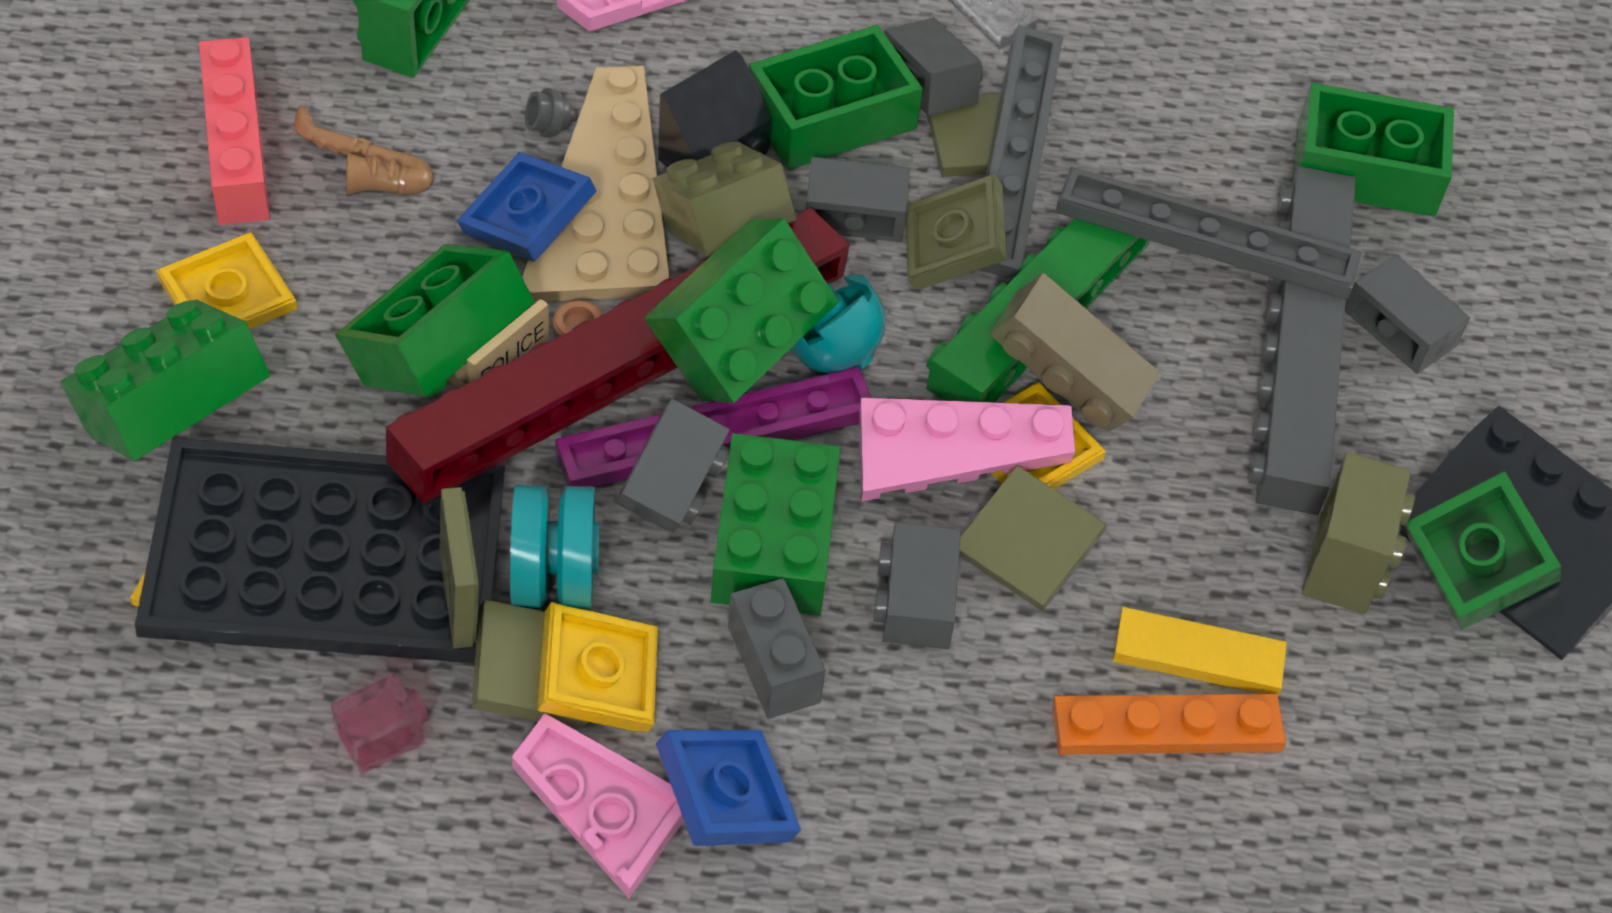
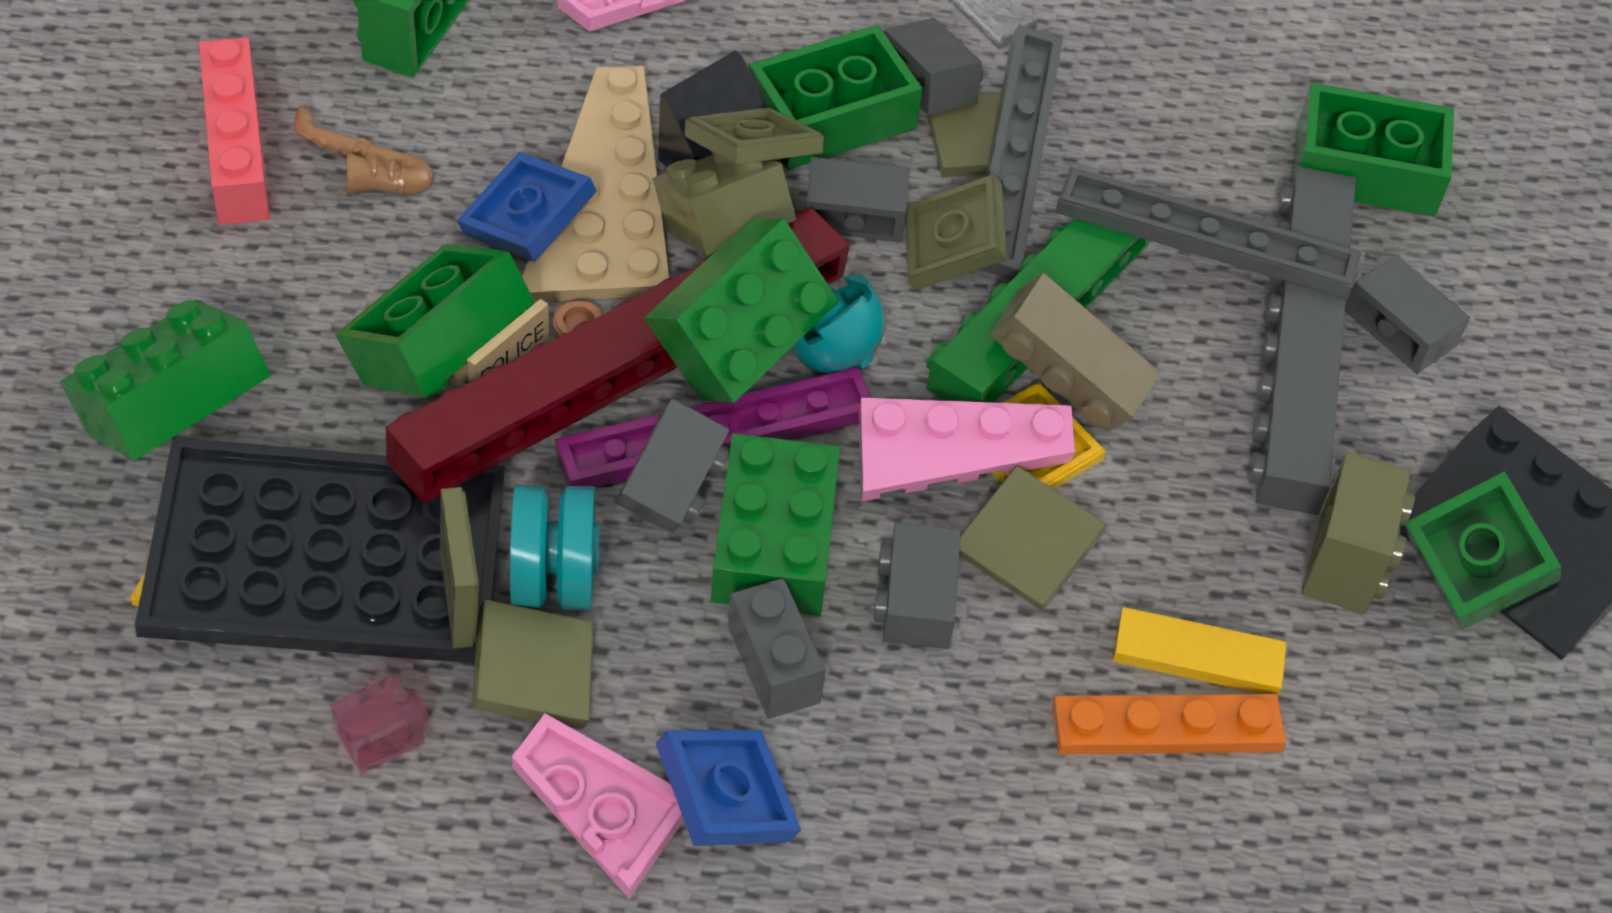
yellow tile [156,232,298,329] -> none
dark grey plate [525,88,578,137] -> none
yellow tile [537,602,658,732] -> none
none -> olive tile [685,108,824,164]

